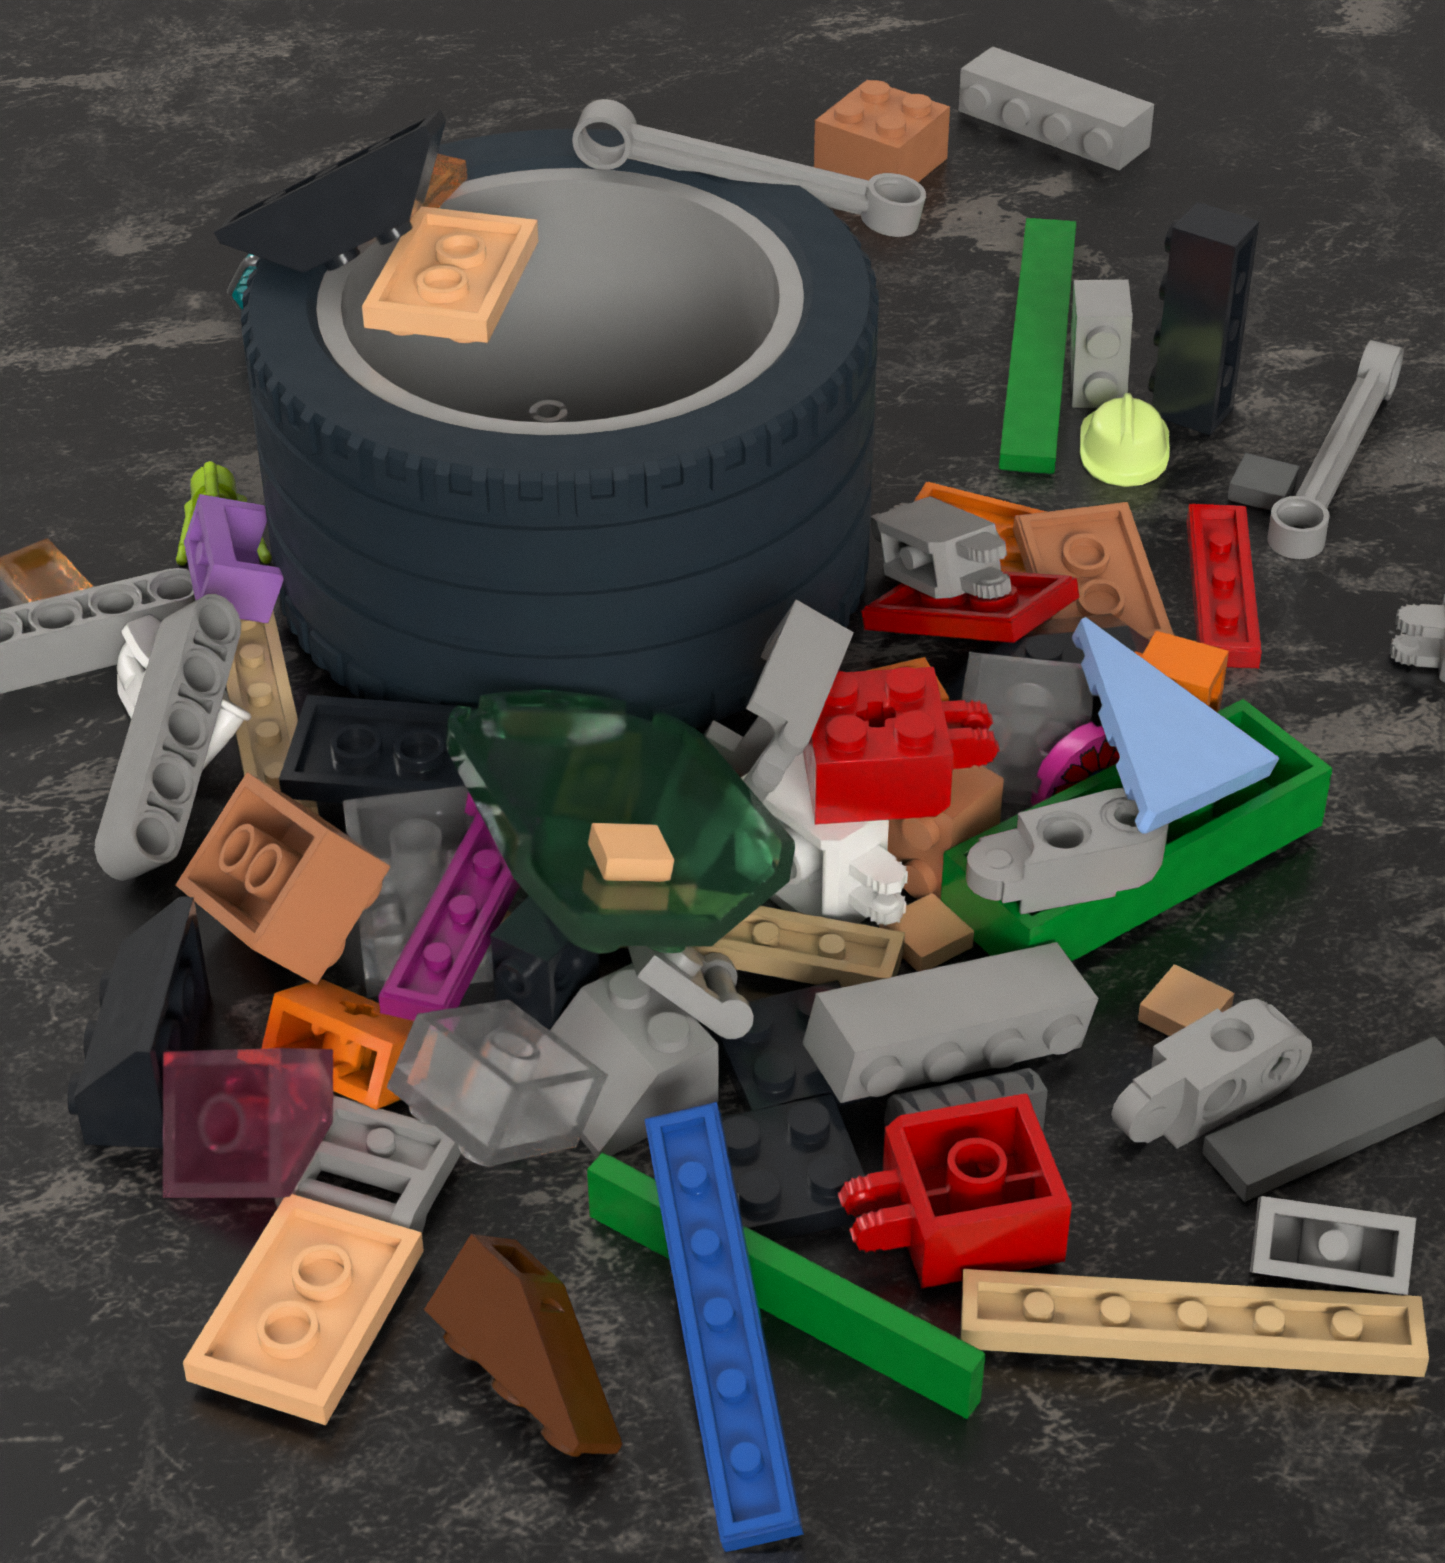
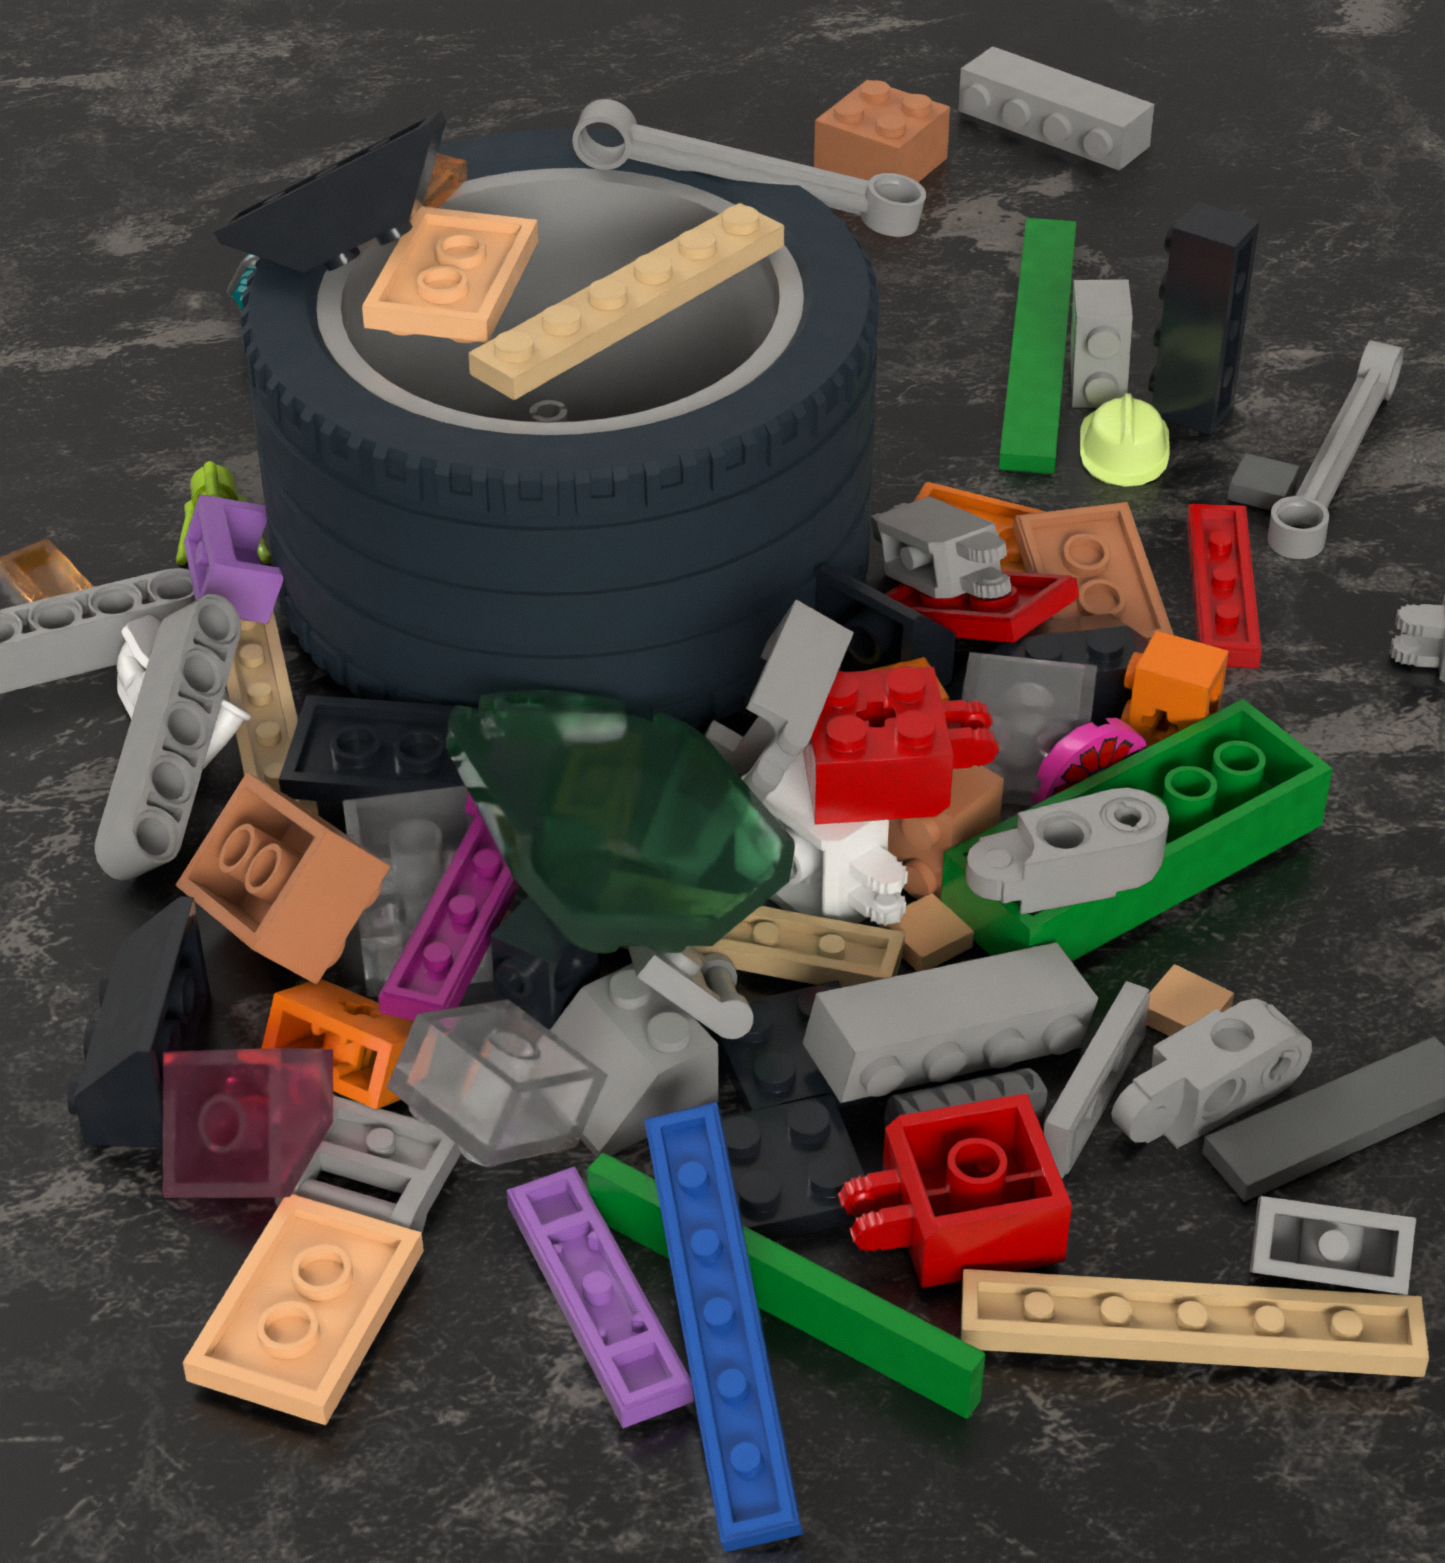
reddish brown slope [424,1234,623,1457] -> none
light nougat tile [588,823,674,882] -> none
light blue tile [1072,617,1279,834] -> none
none -> tan plate [468,203,784,400]
none -> medium lavender plate [507,1166,694,1428]
none -> black slope [815,562,956,687]
none -> light grey tile [1044,981,1150,1178]

